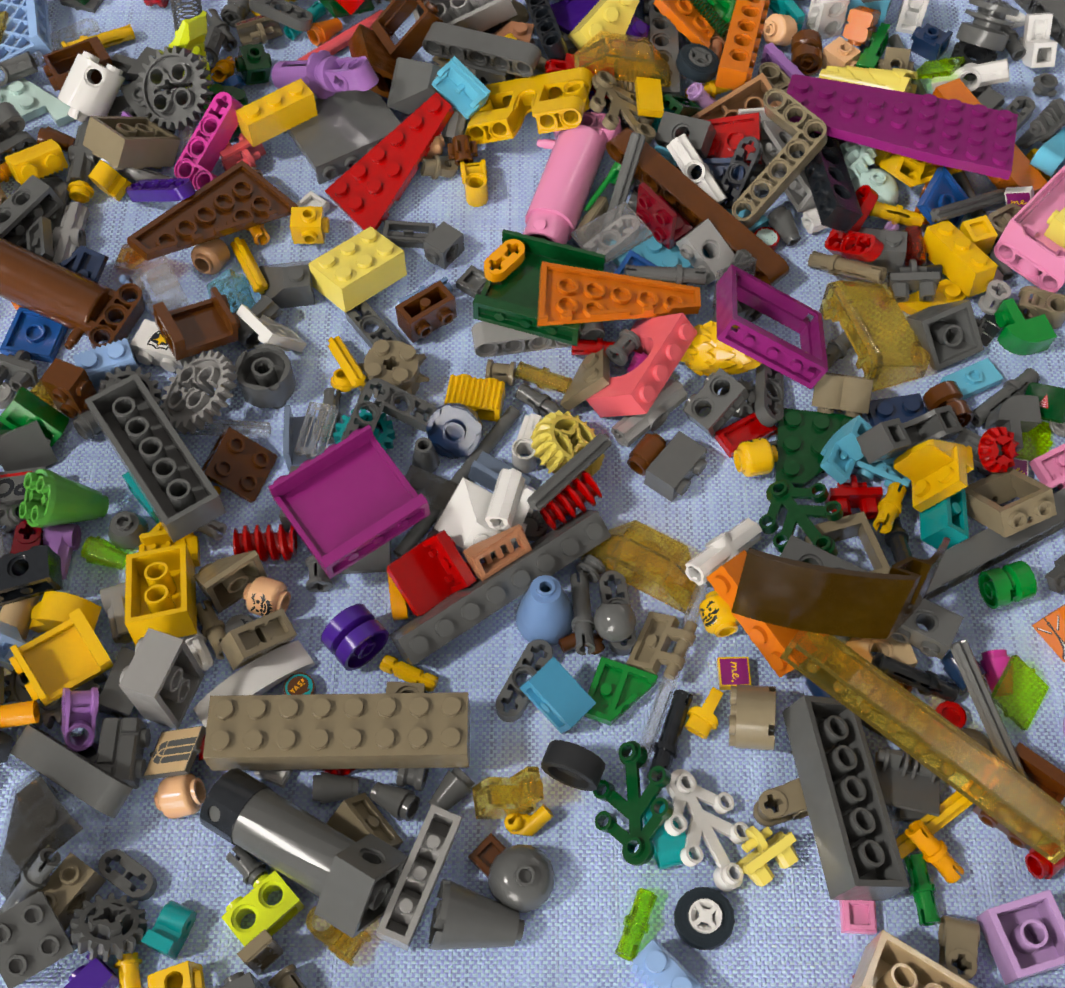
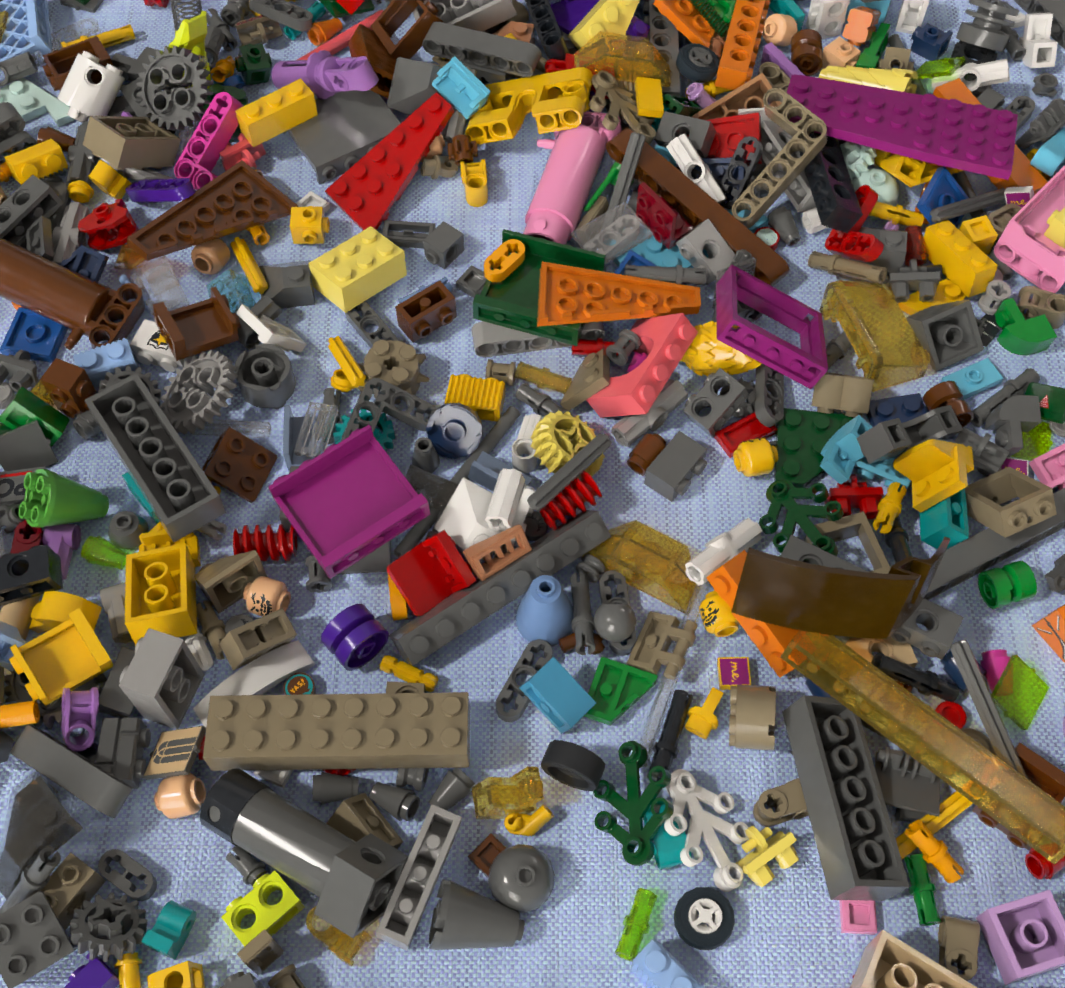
red gear [978,427,1019,473] -> none
none -> red hinge [78,199,139,251]

